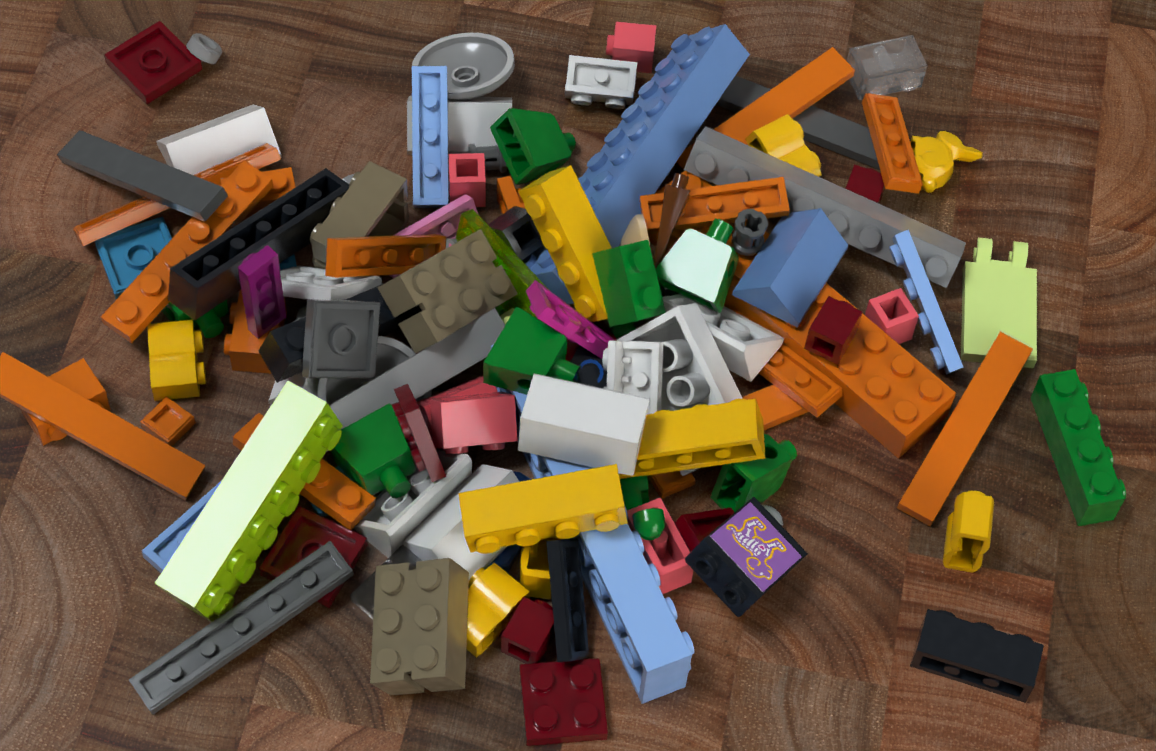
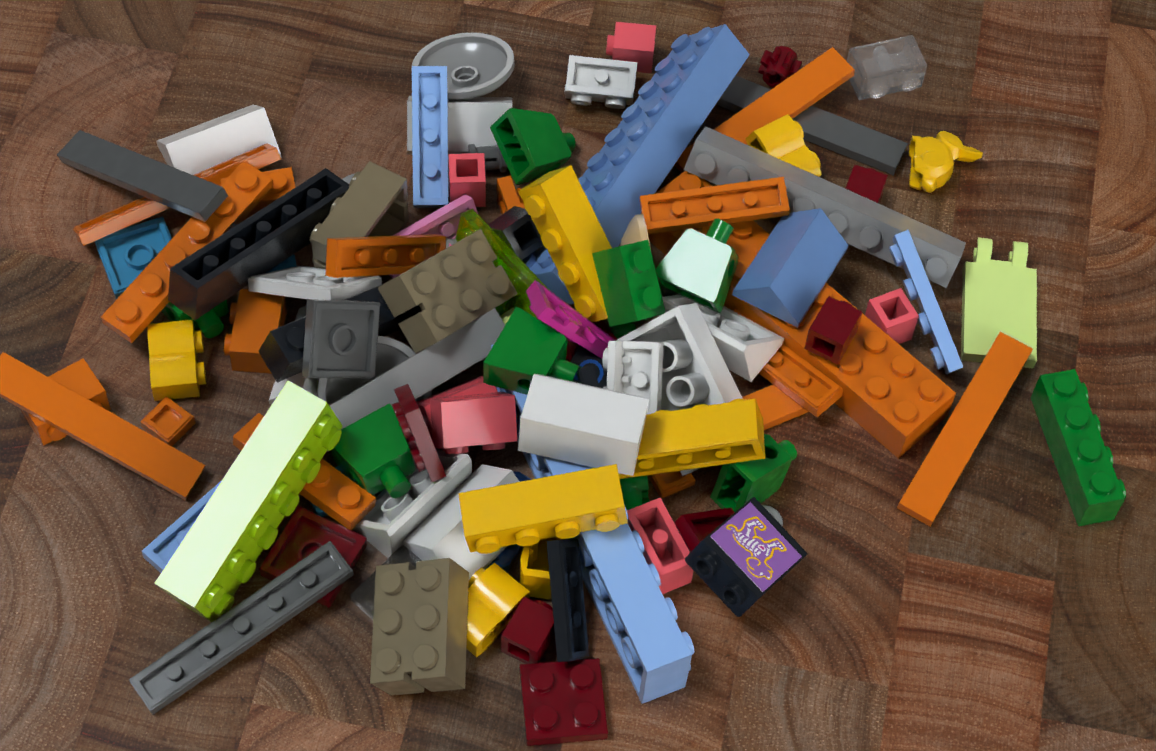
dark red plate [104,21,202,104] -> none
light grey tile [186,33,222,64] -> none
magenta plate [238,245,286,338] -> none
green hinge [632,508,665,540] -> none
reddish brown piece [653,173,690,269] -> none
dark grey bush [731,209,768,256] -> none
orange tile [862,93,923,194] -> none
black brick [910,609,1044,703] -> none
yellow brick [943,491,994,573] -> none
none -> dark red gear [758,46,802,88]

